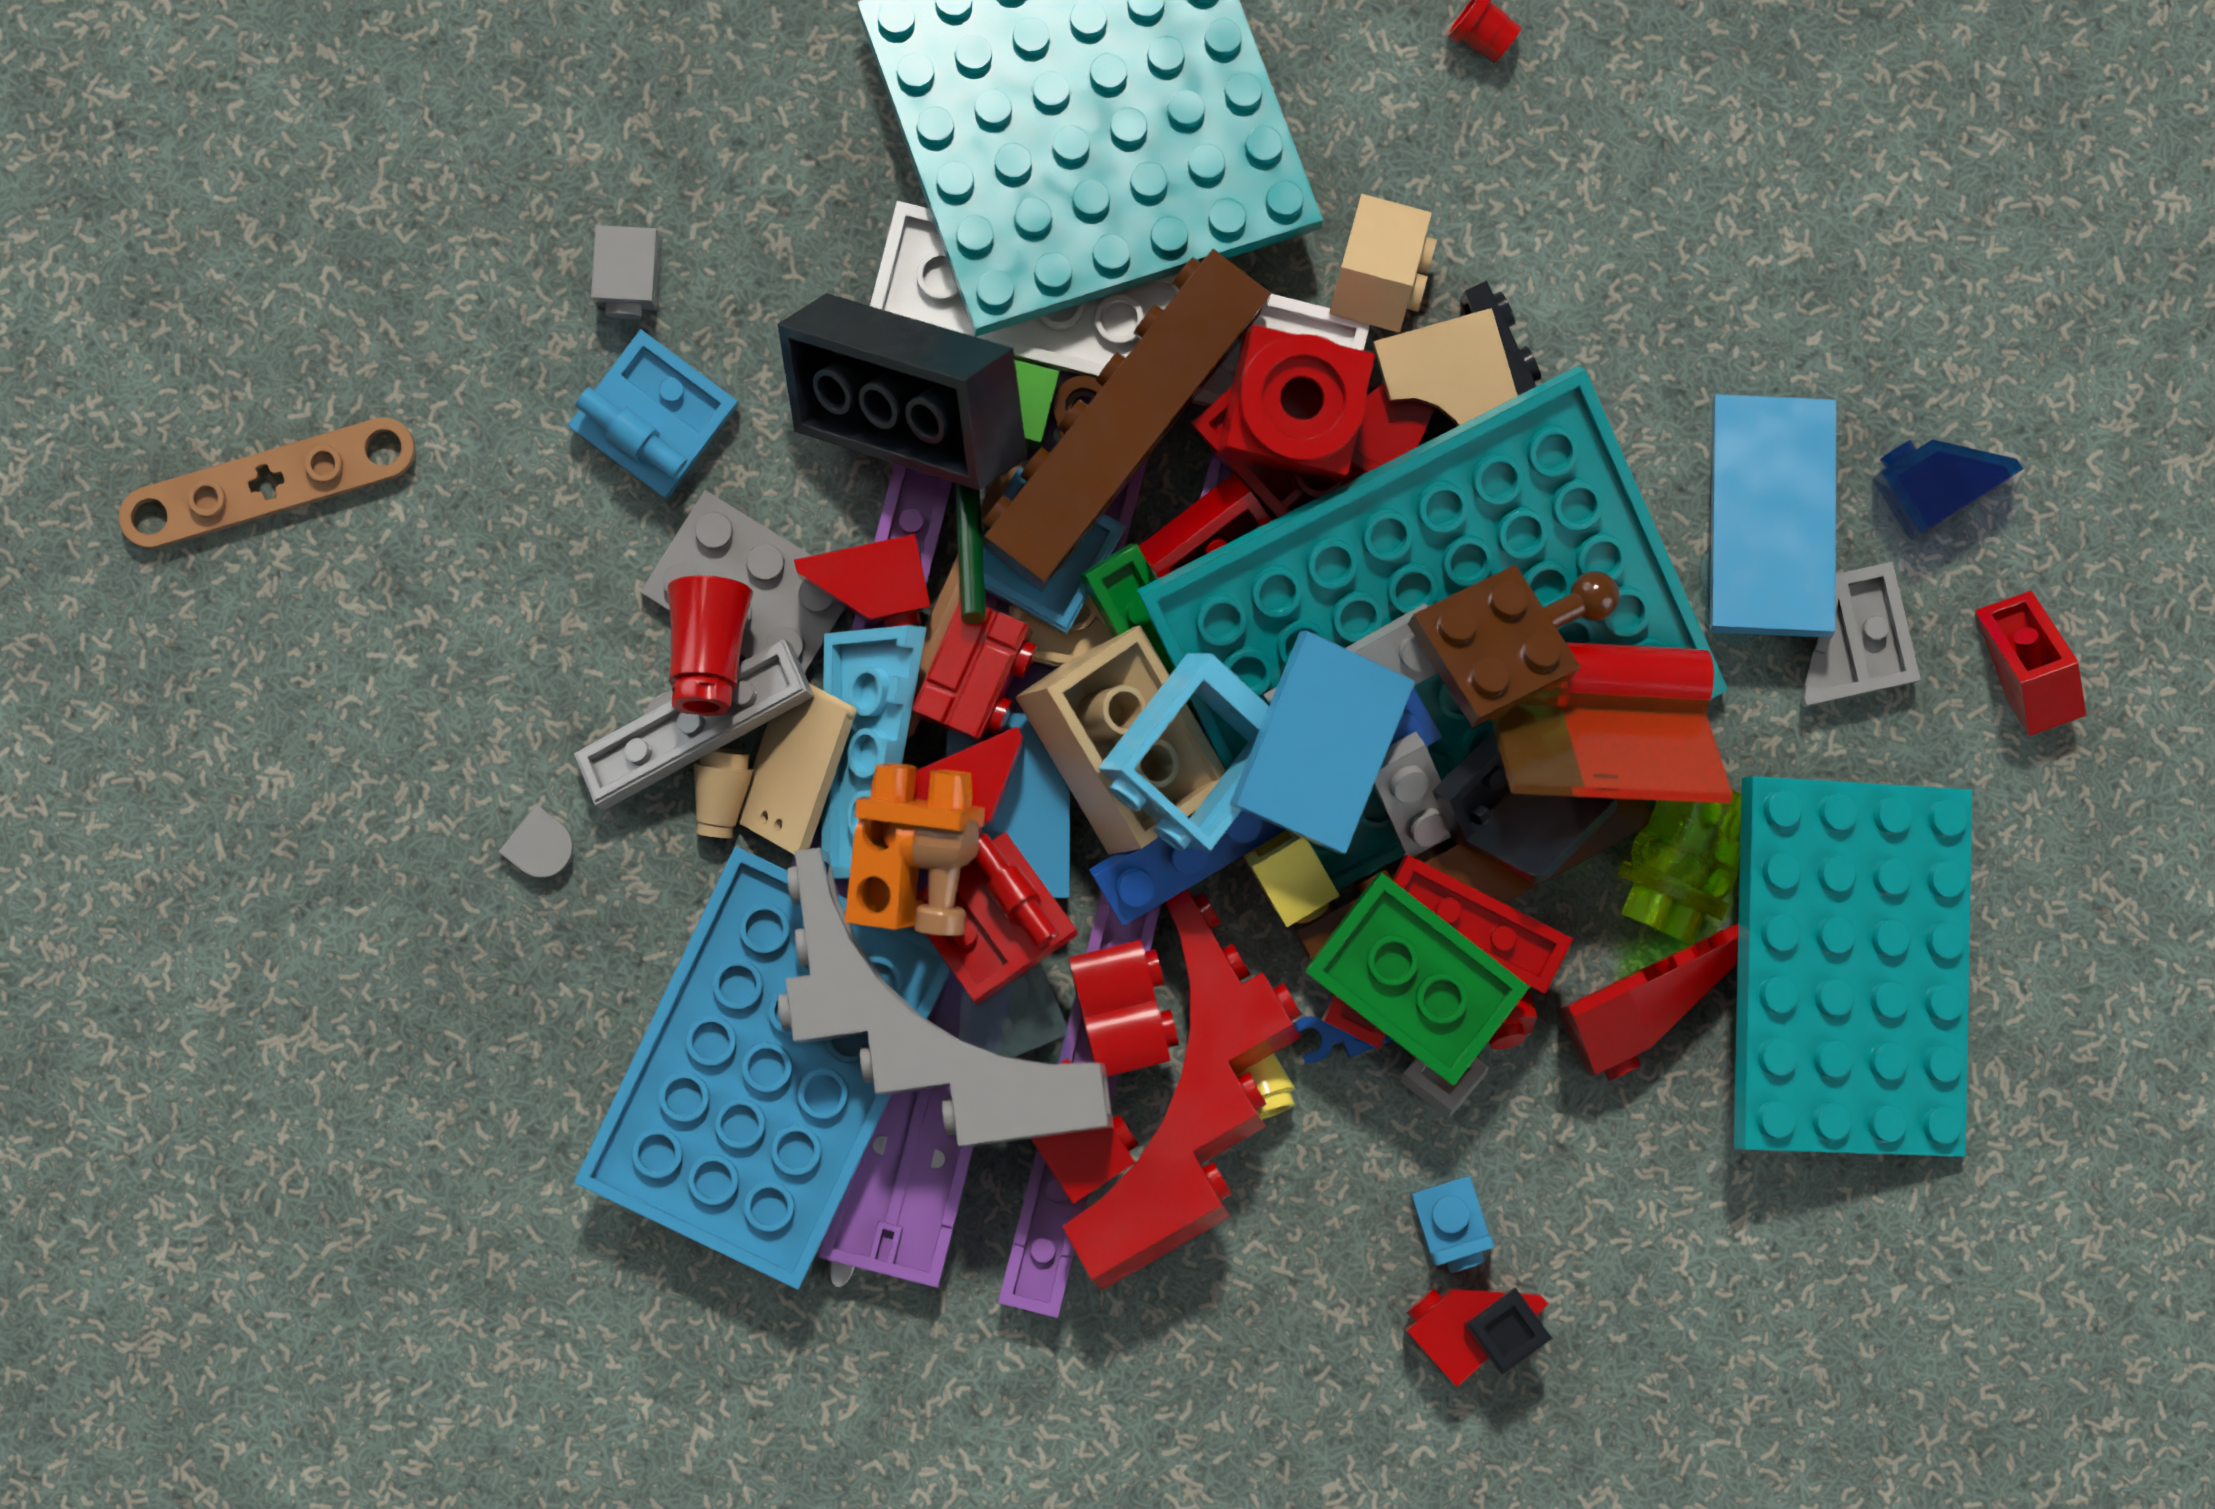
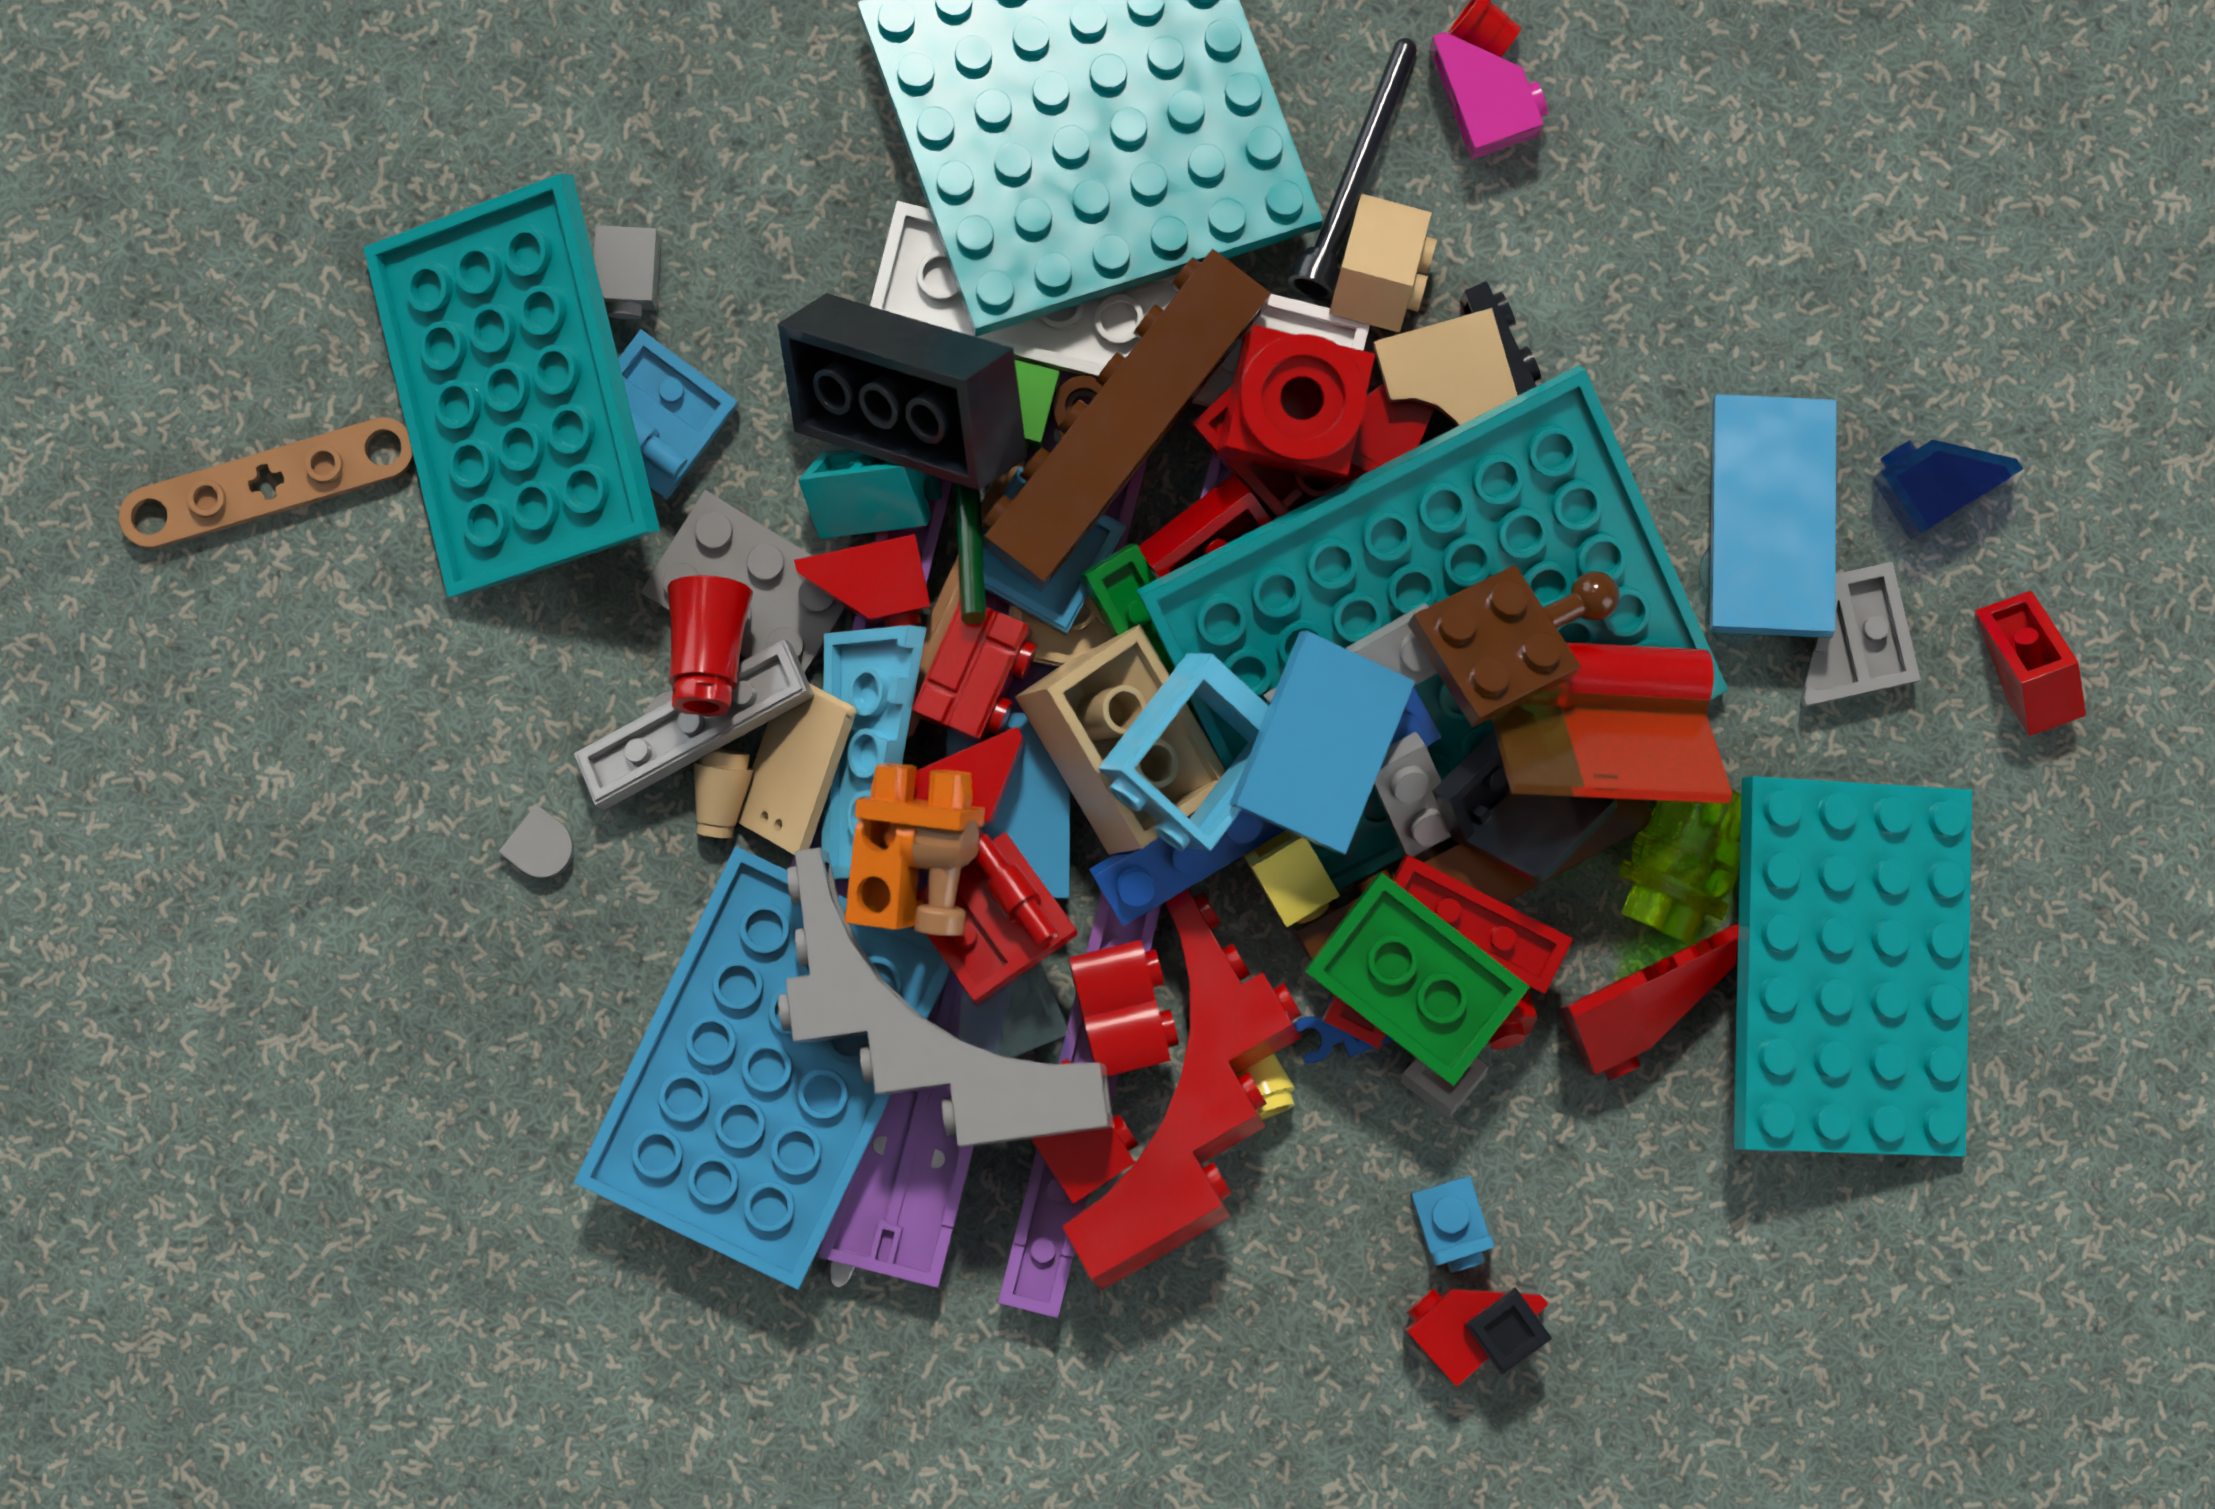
none -> teal plate [363,173,660,598]
none -> teal hinge [798,449,942,539]
none -> black piece [1288,38,1417,301]
none -> dark pink slope [1429,32,1548,160]

